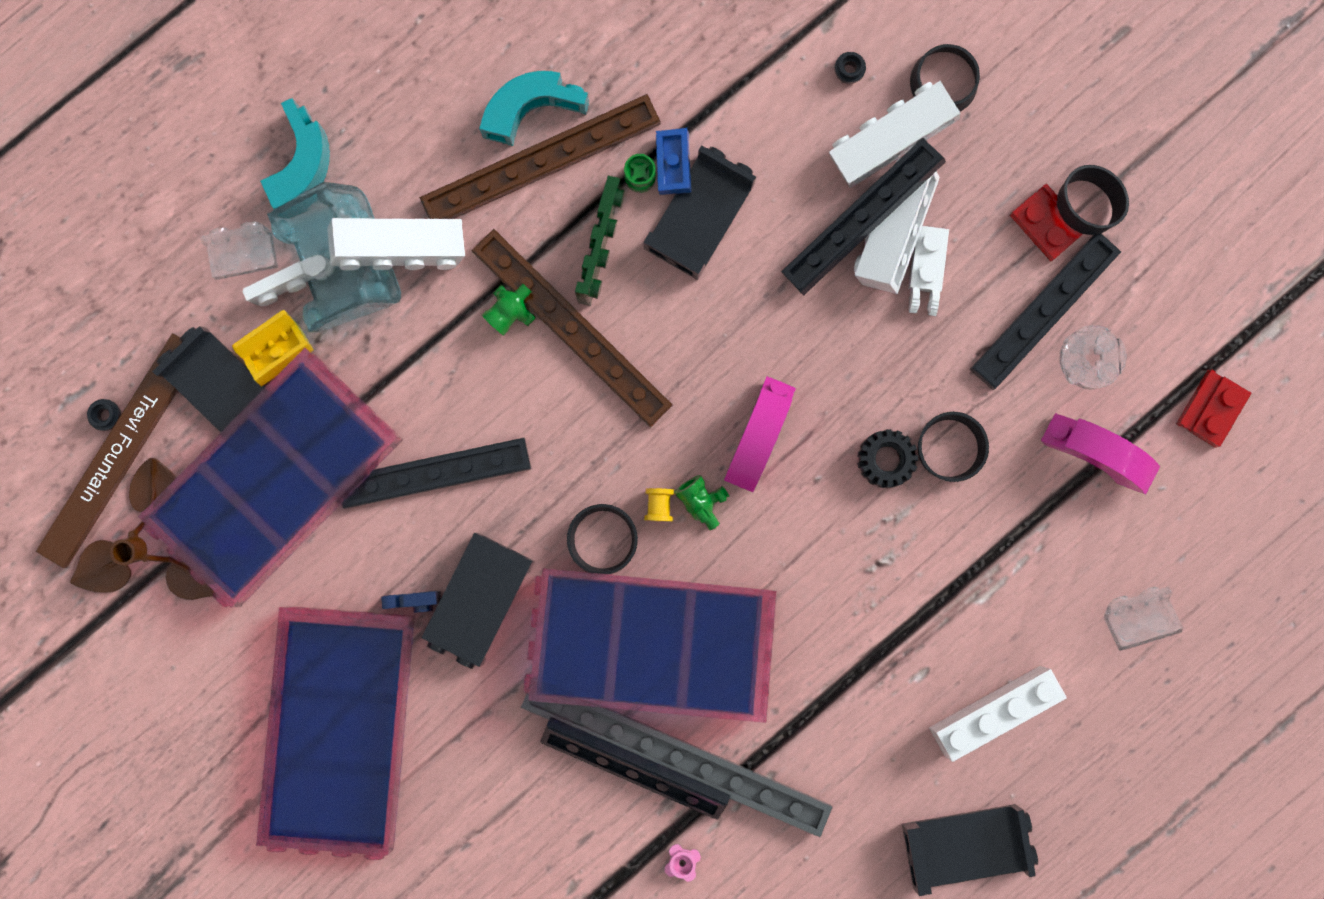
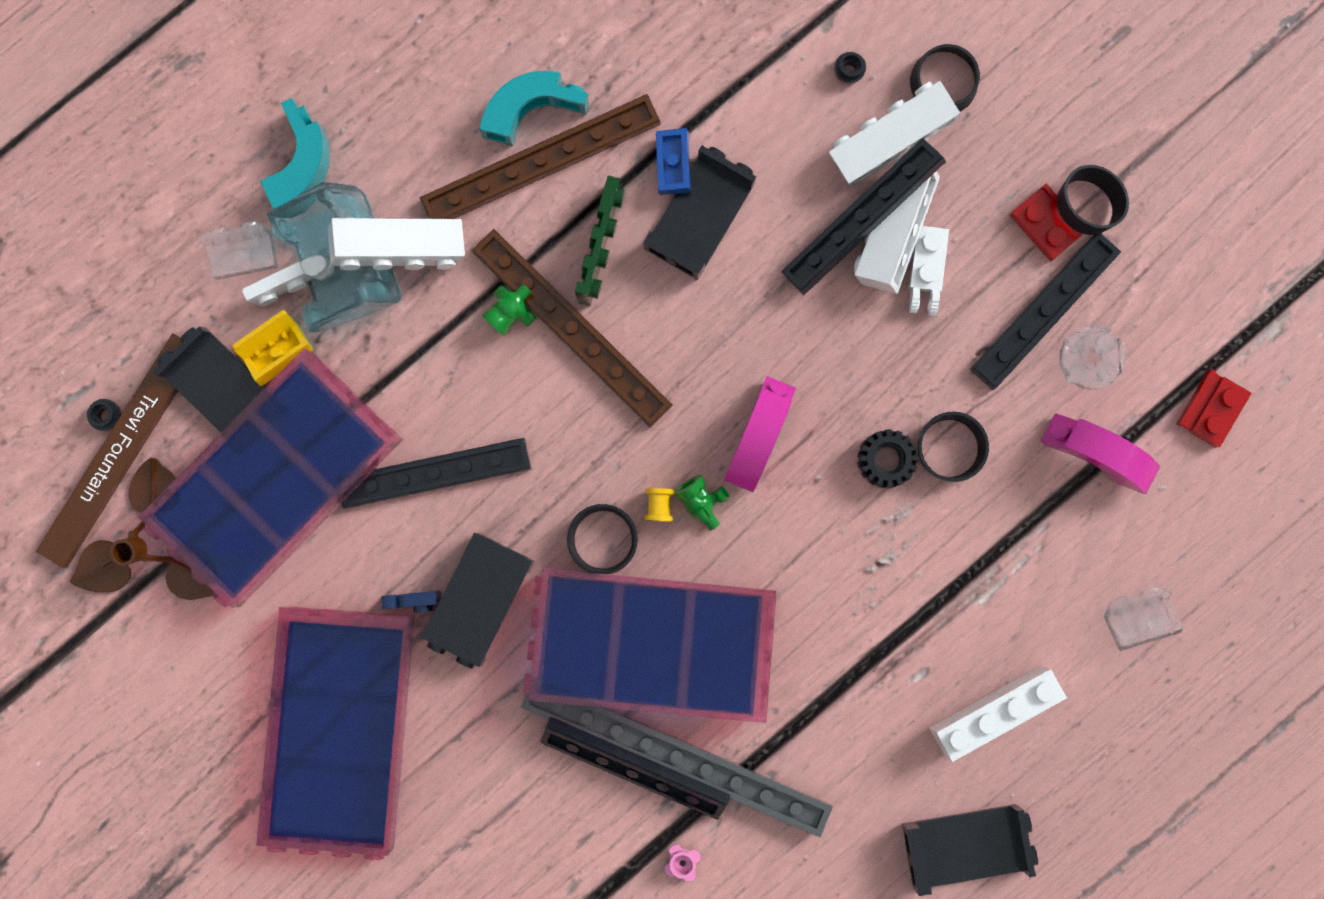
green wheel [624,154,656,193] -> none

